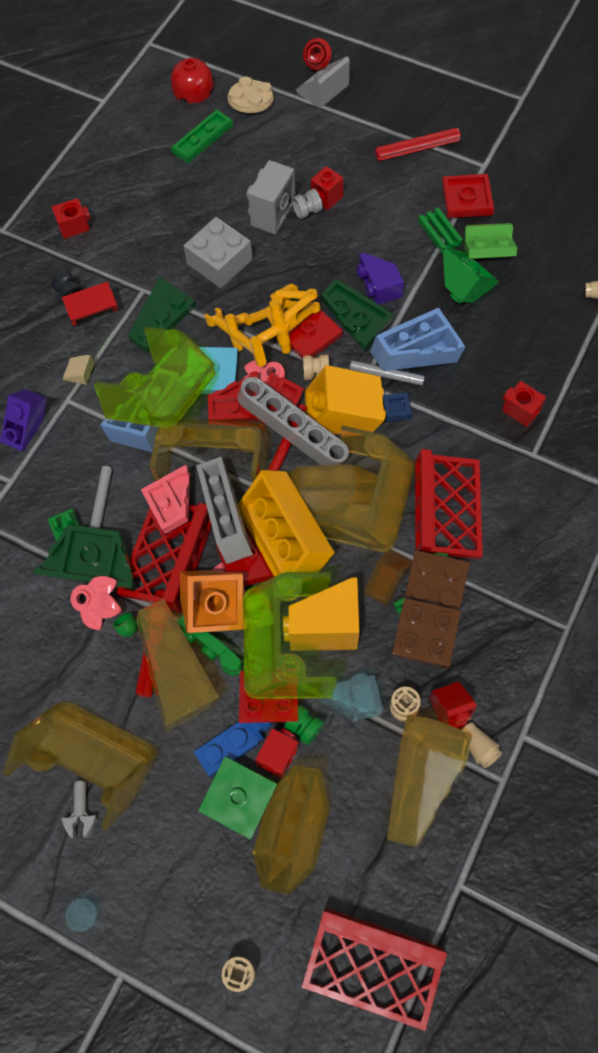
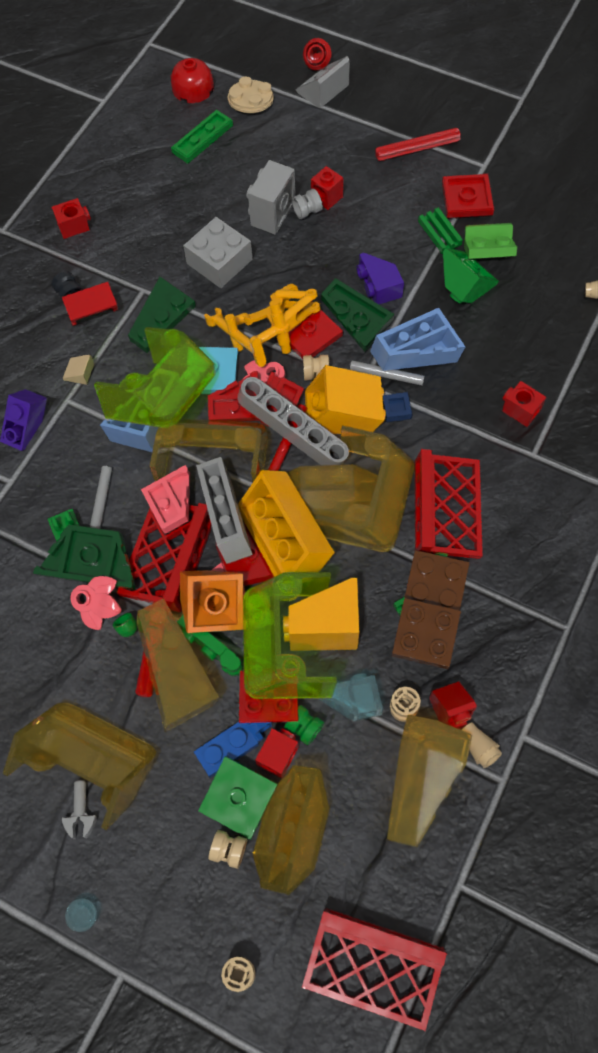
clear orange slope [363,549,412,607] -> none
none -> tan wheel [209,830,247,869]

